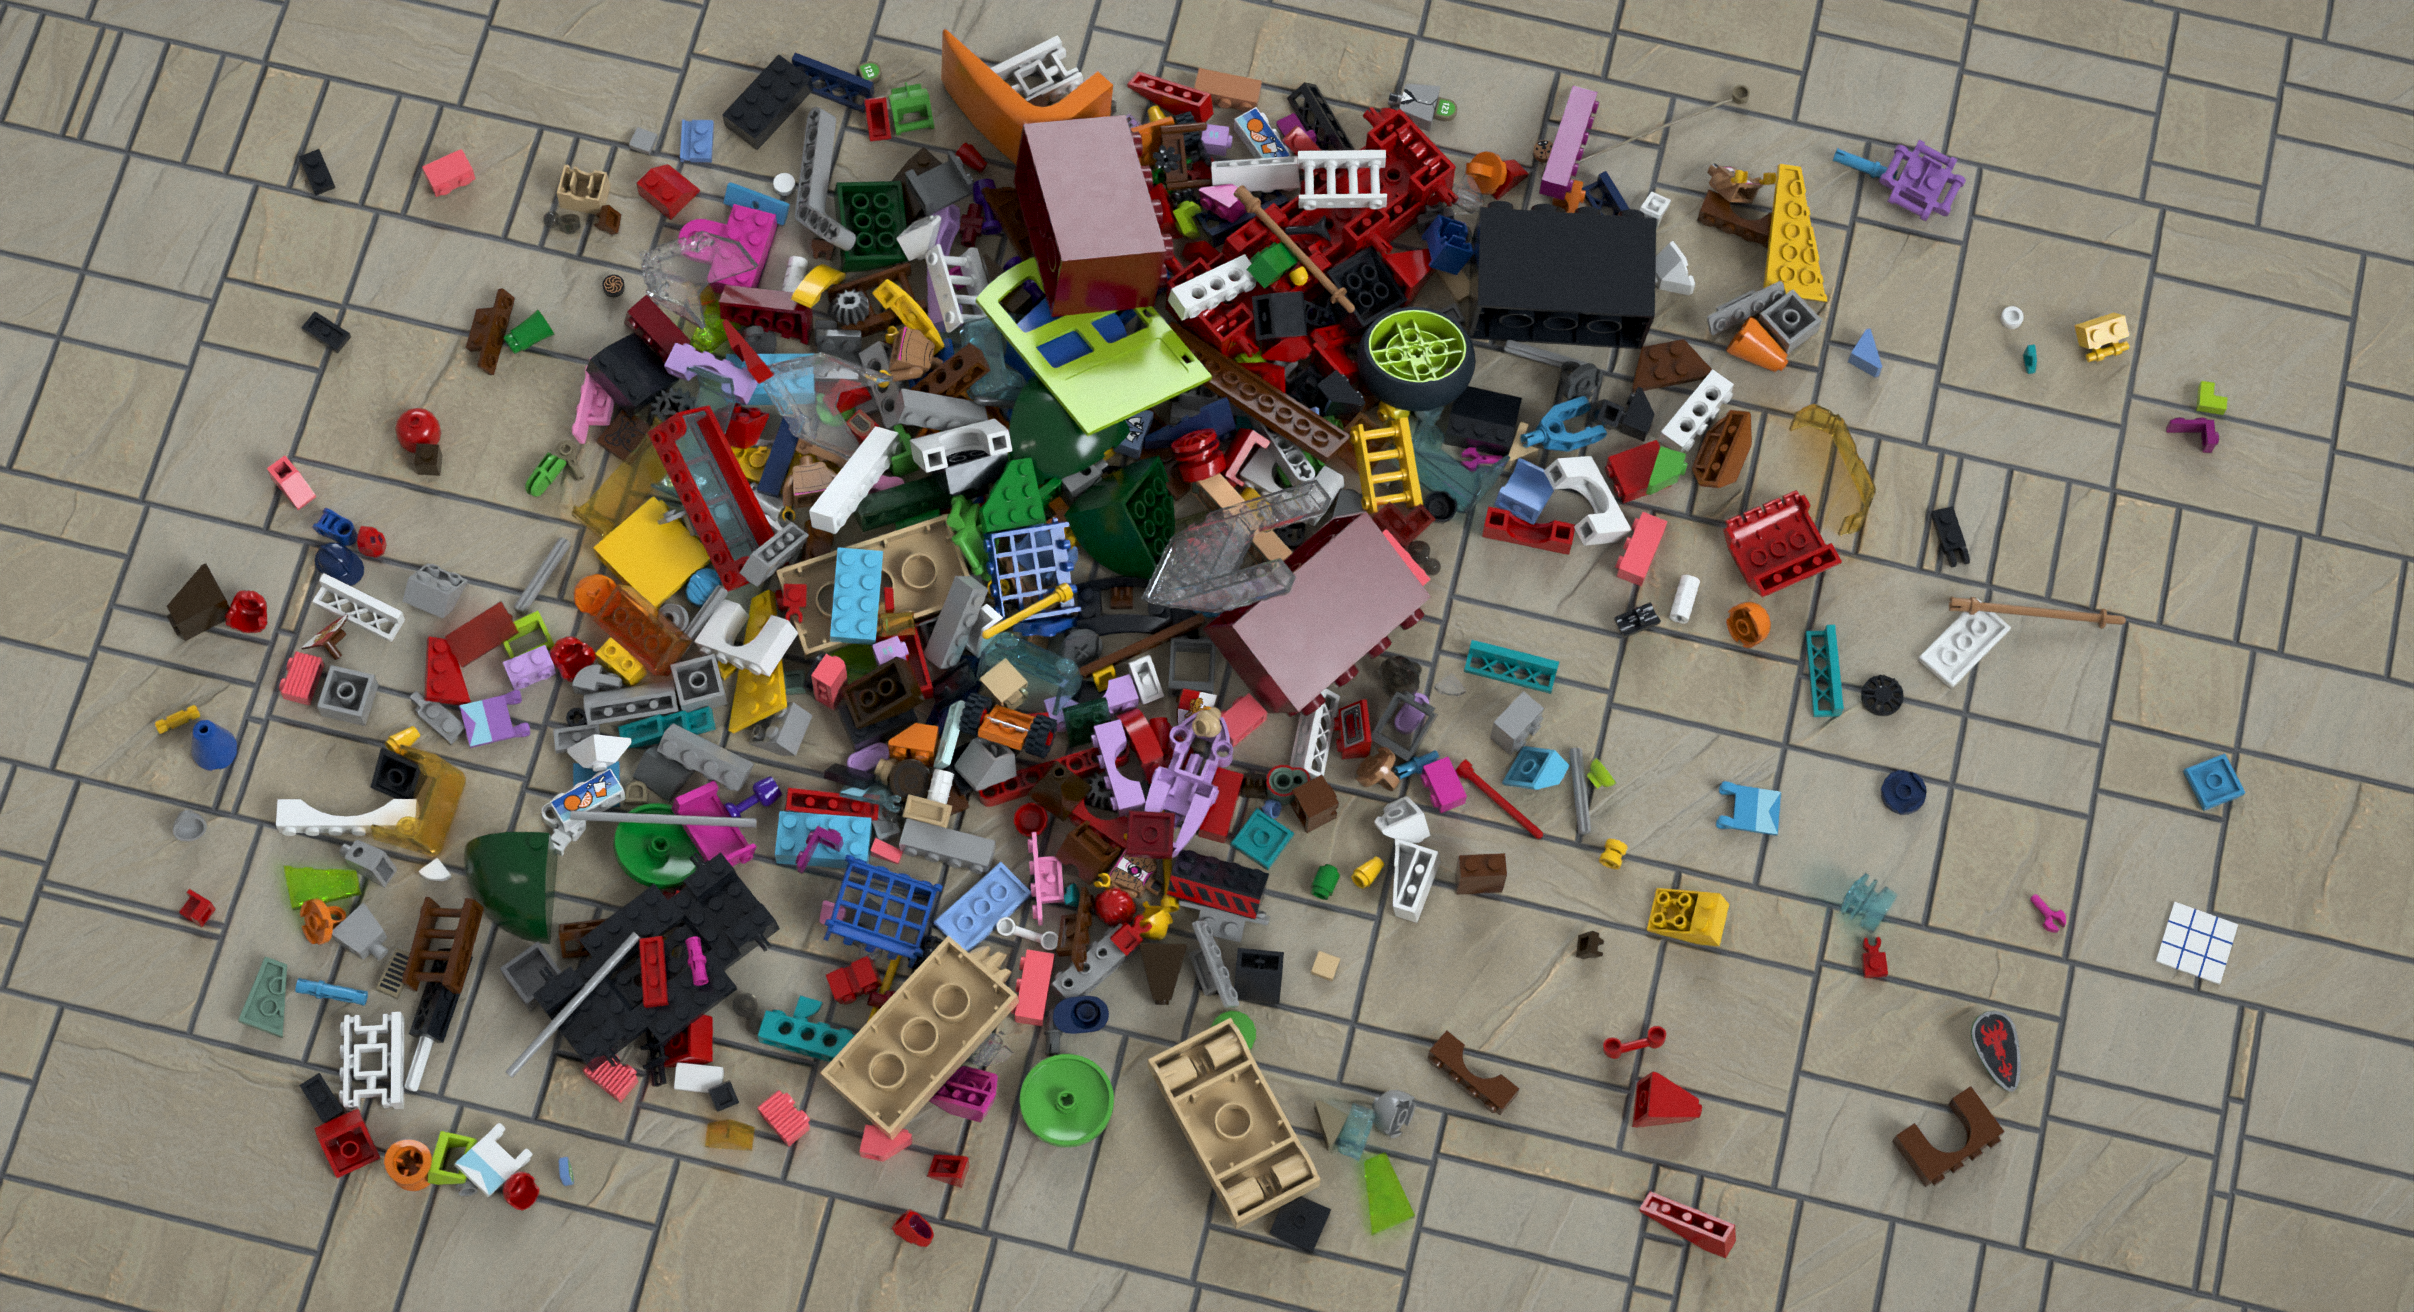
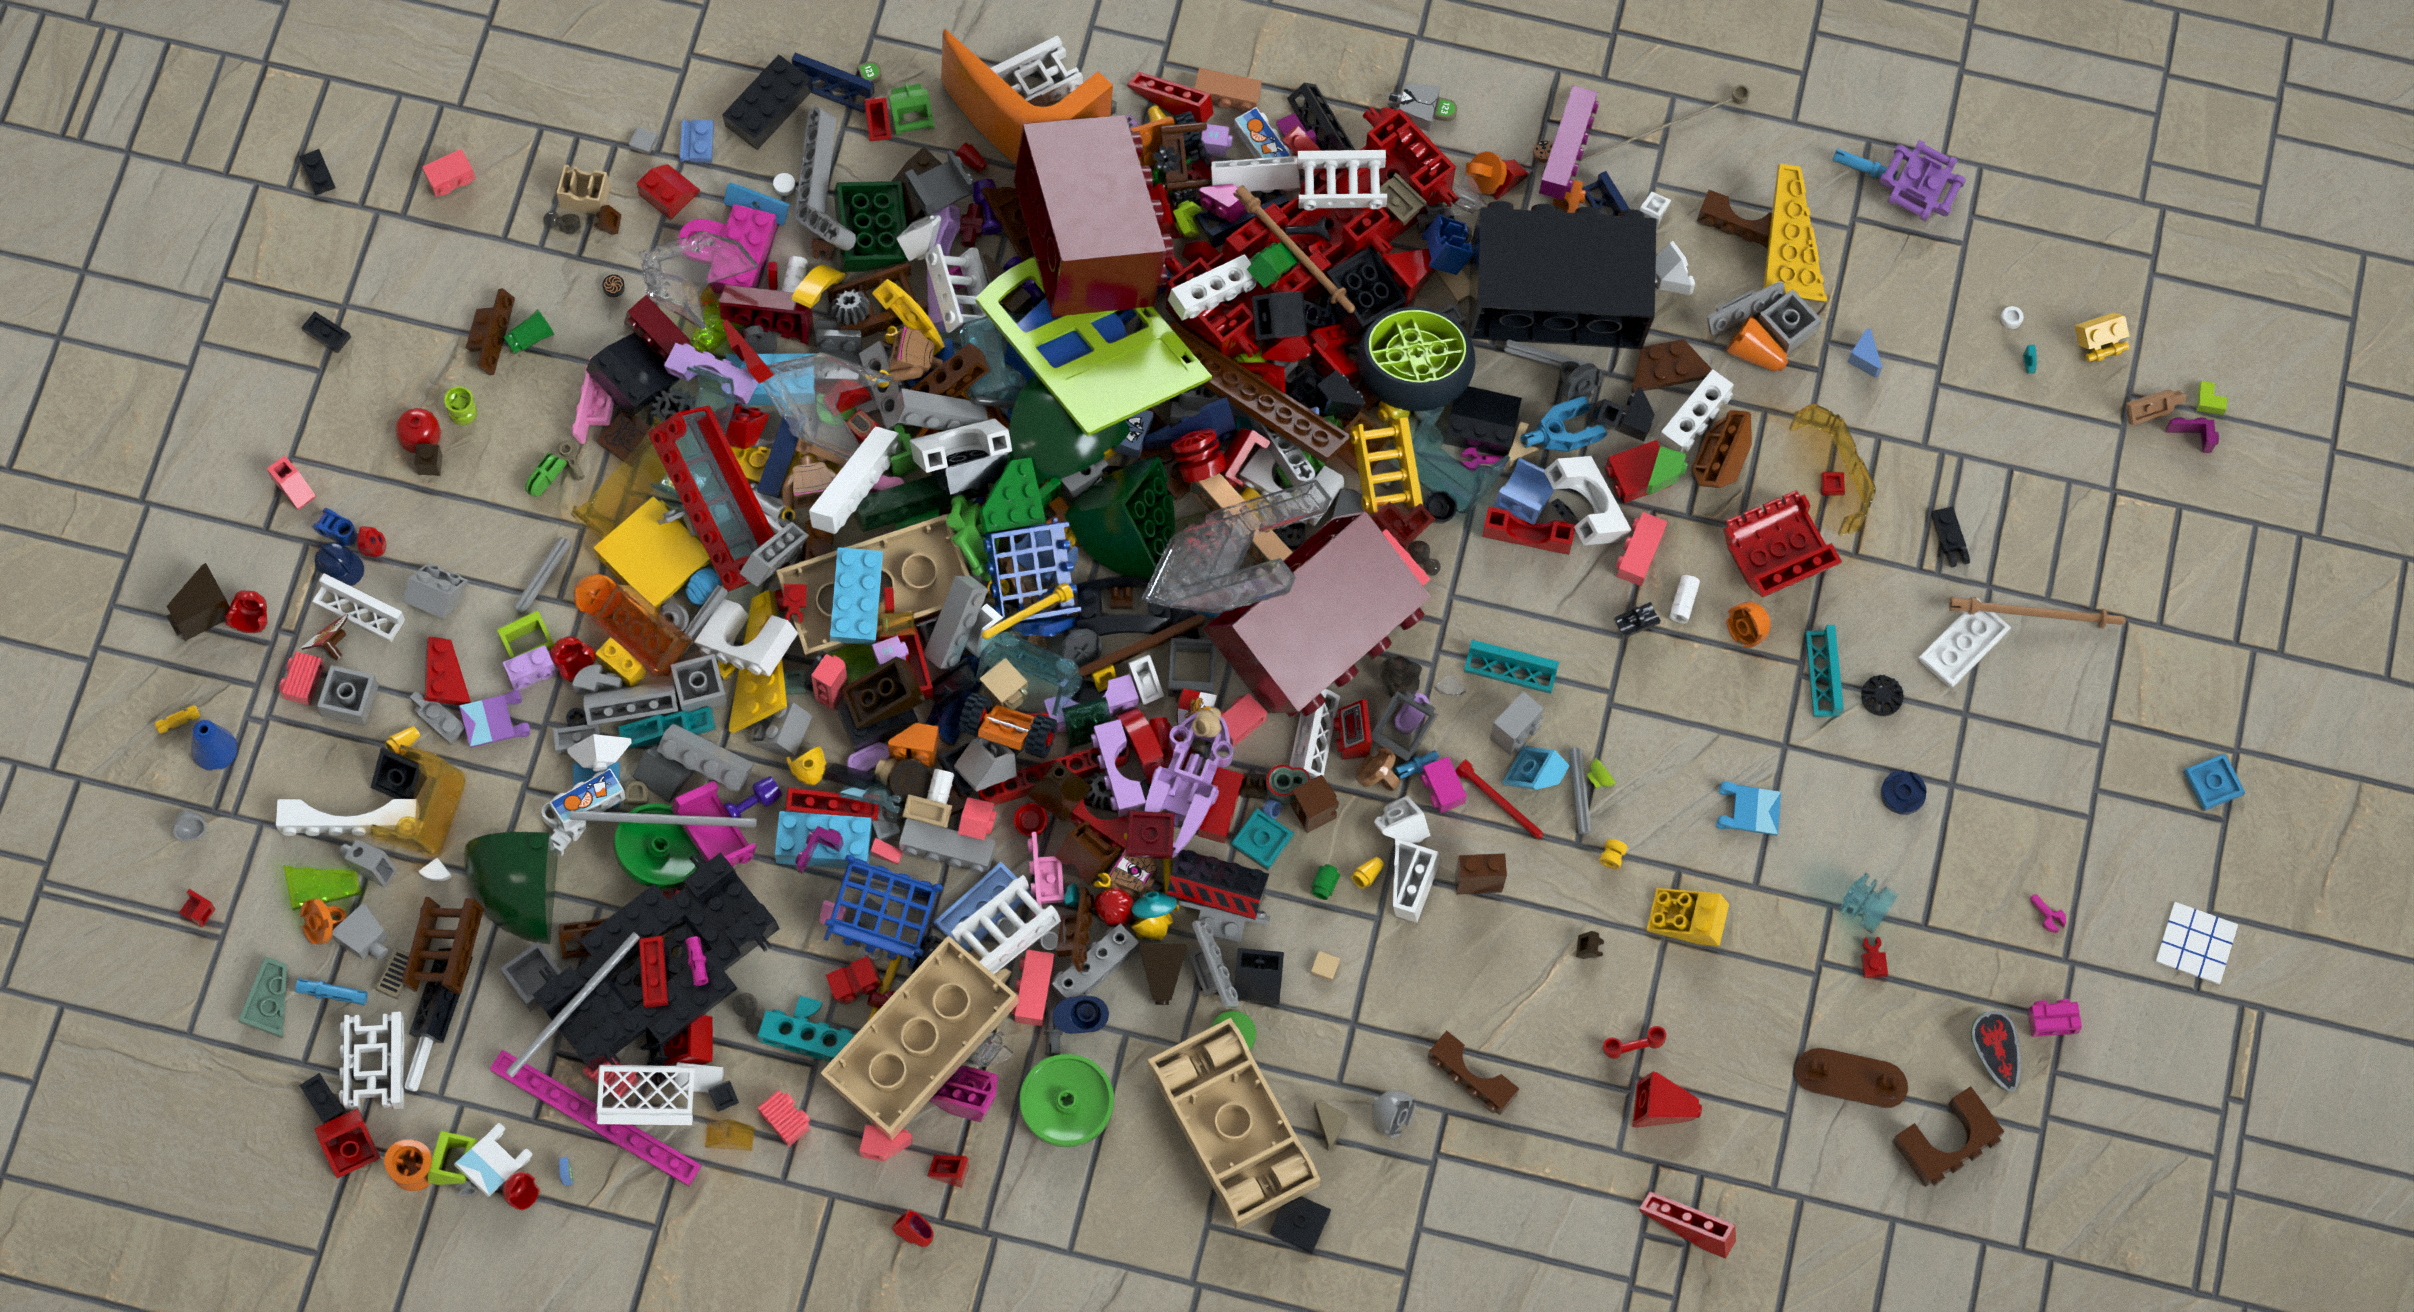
clear red piece [445,601,519,668] -> none
light aqua tile [933,700,965,770] -> none
red plate [1110,914,1152,956] -> none
yellow hinge [1289,267,1308,286] -> none
clear light blue hinge [1337,1103,1377,1161] -> none
clear neon green wing [1364,1152,1415,1236] -> none
medium nougat torso [1707,163,1776,203] -> none
none -> lime wheel [444,386,477,425]
none -> dark pink plate [490,1050,702,1187]
none -> white fence [595,1065,695,1125]
none -> red tile [768,262,778,290]
none -> yellow helmet [786,746,826,785]
none -> white fence [951,875,1061,974]
none -> coral brick [958,797,997,841]
none -> teal dish [1131,891,1177,918]
none -> dark tan plate [1380,173,1427,225]
none -> black tile [1551,498,1579,525]
none -> reddish brown piece [1795,1048,1908,1108]
none -> red tile [1821,472,1845,496]
none -> dark pink brick [2028,999,2082,1037]
none -> medium nougat hinge [2126,390,2186,425]

